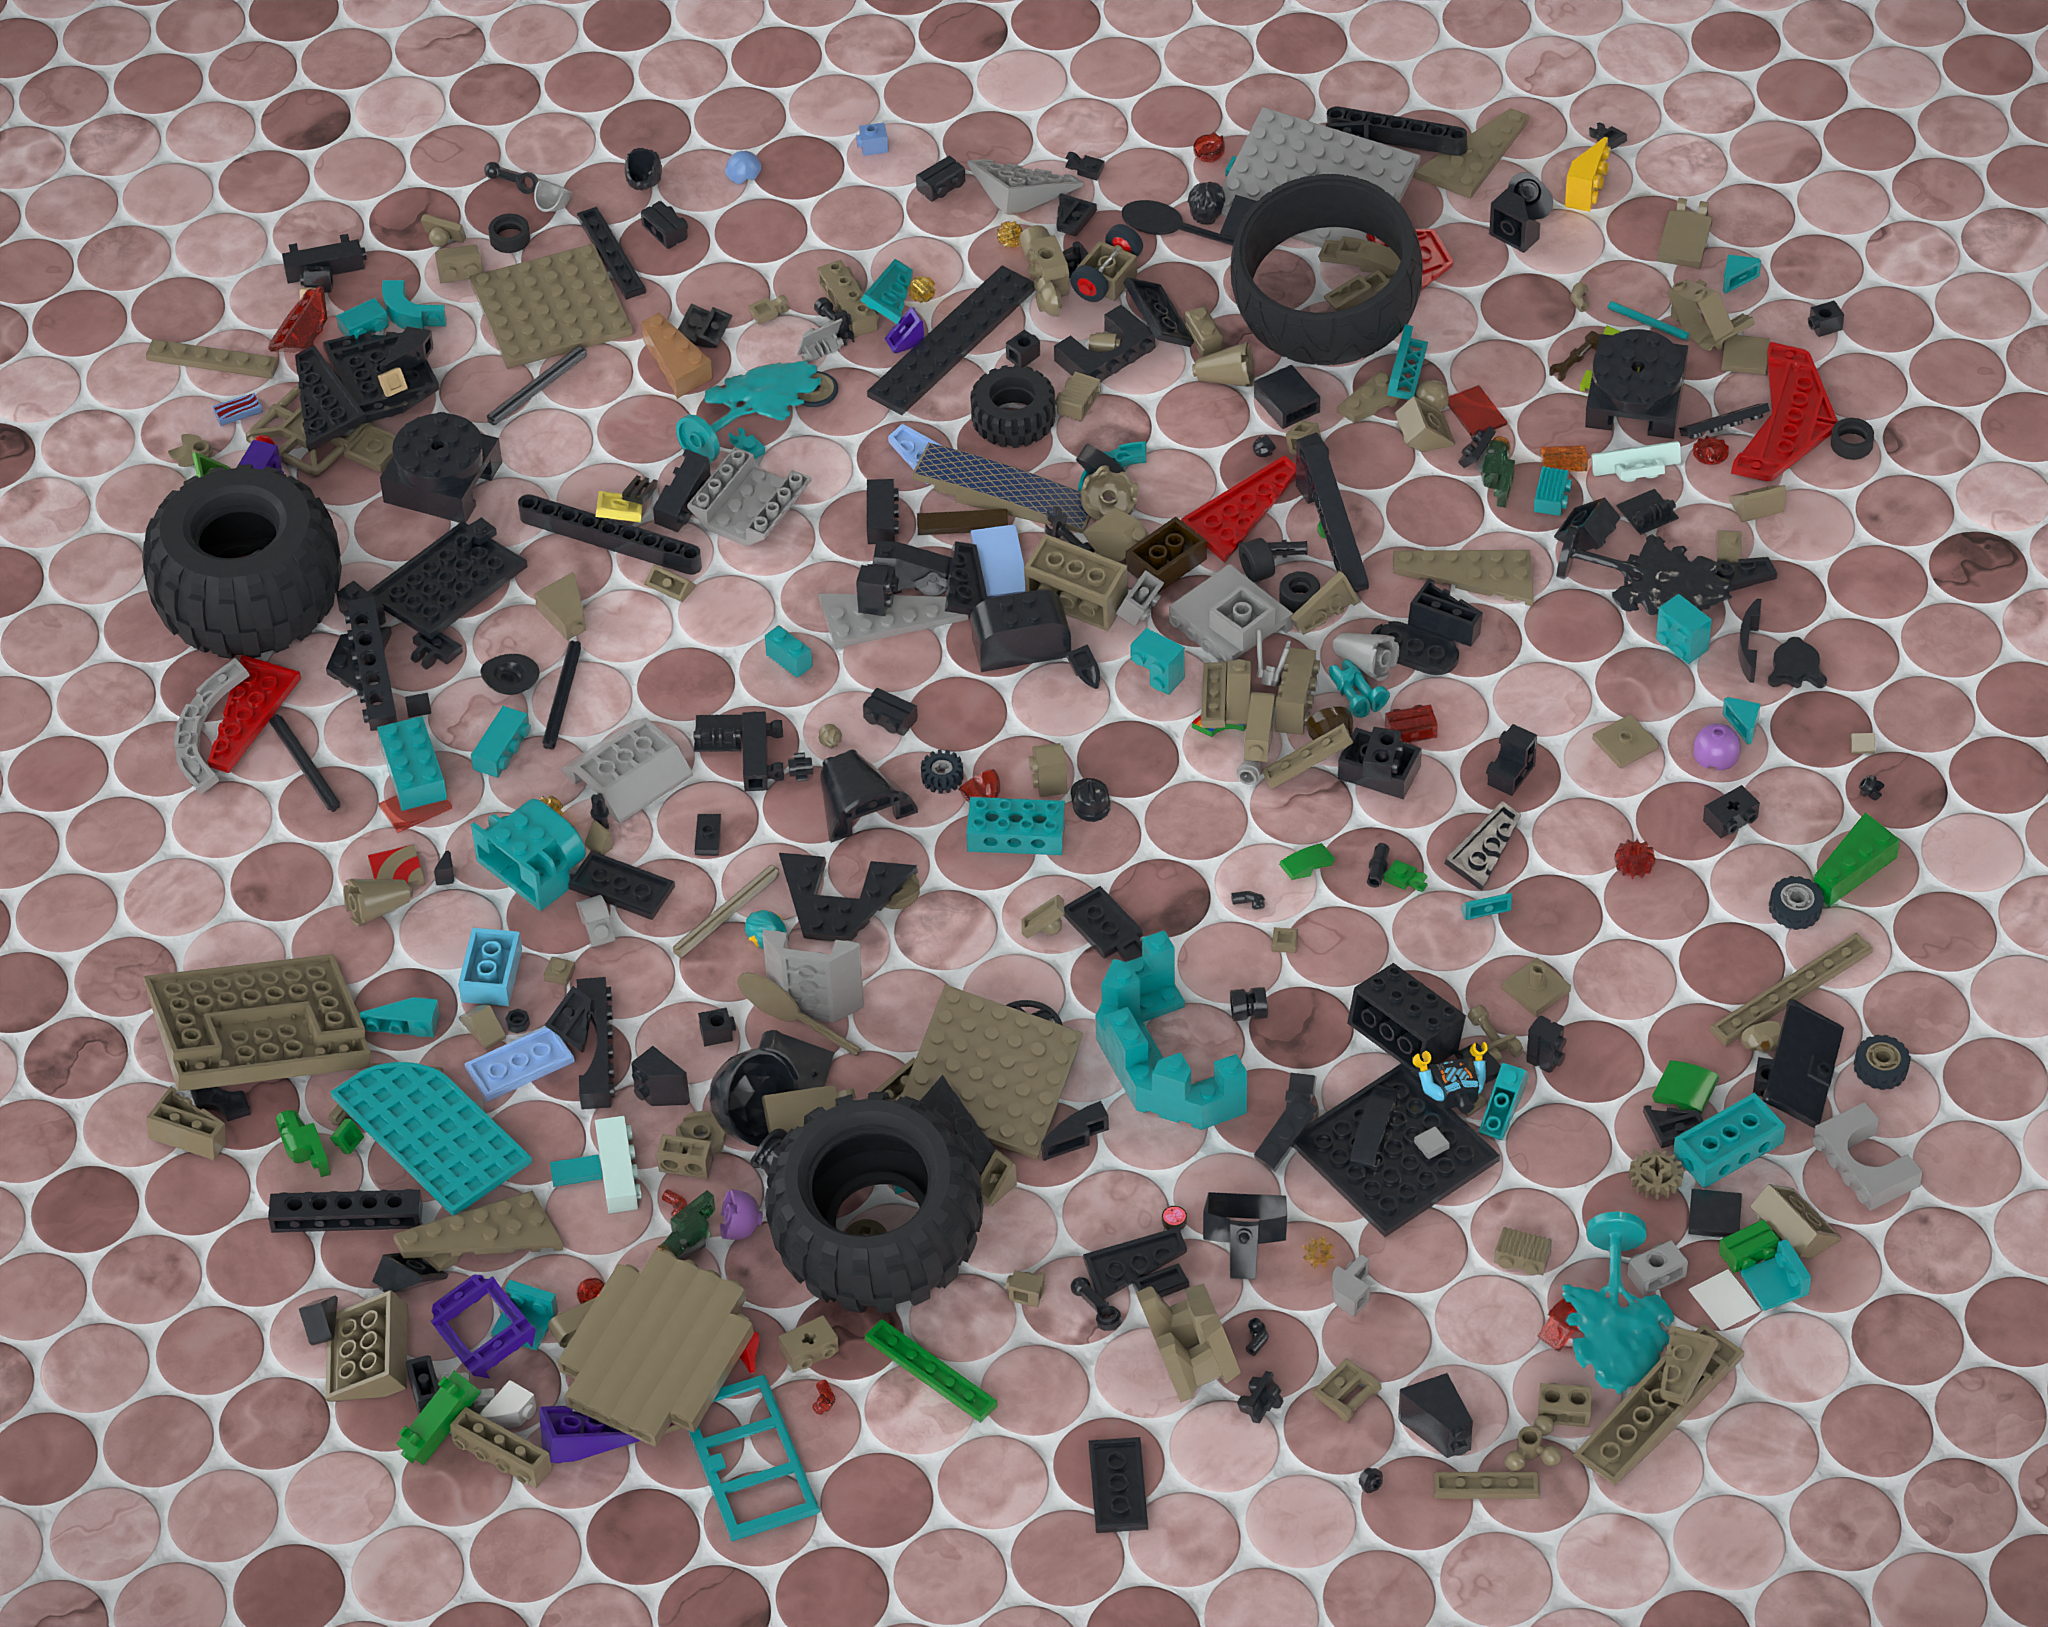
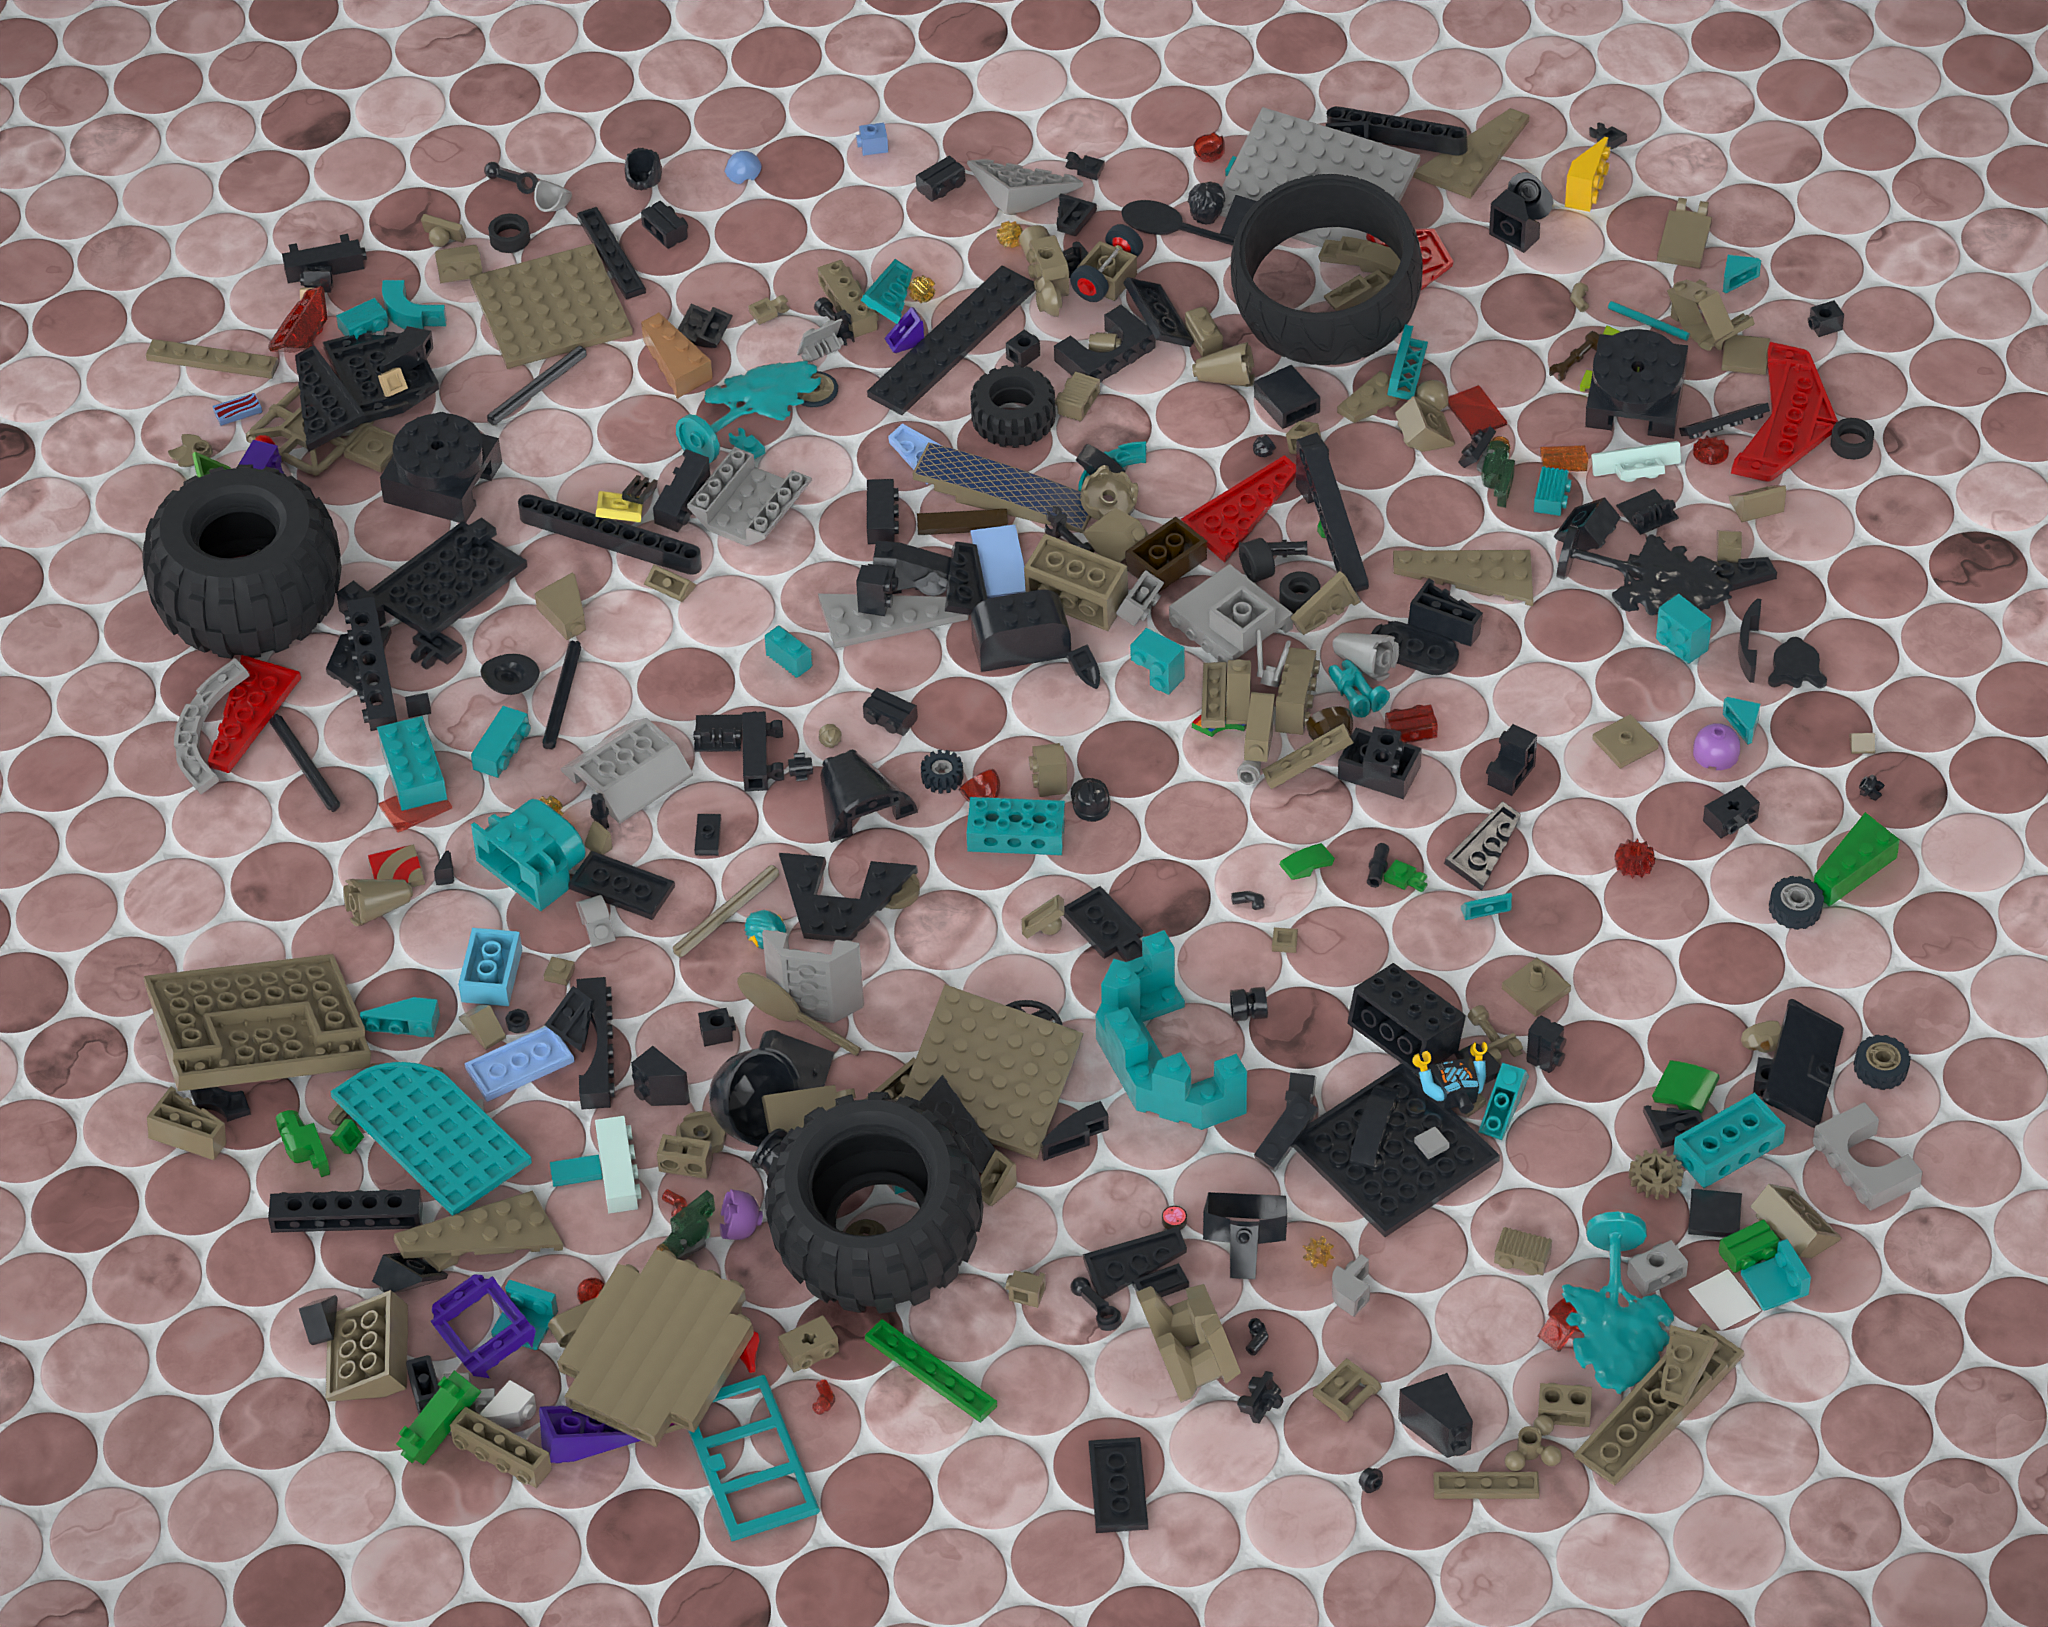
dark tan tile [1710,933,1873,1047] -> none

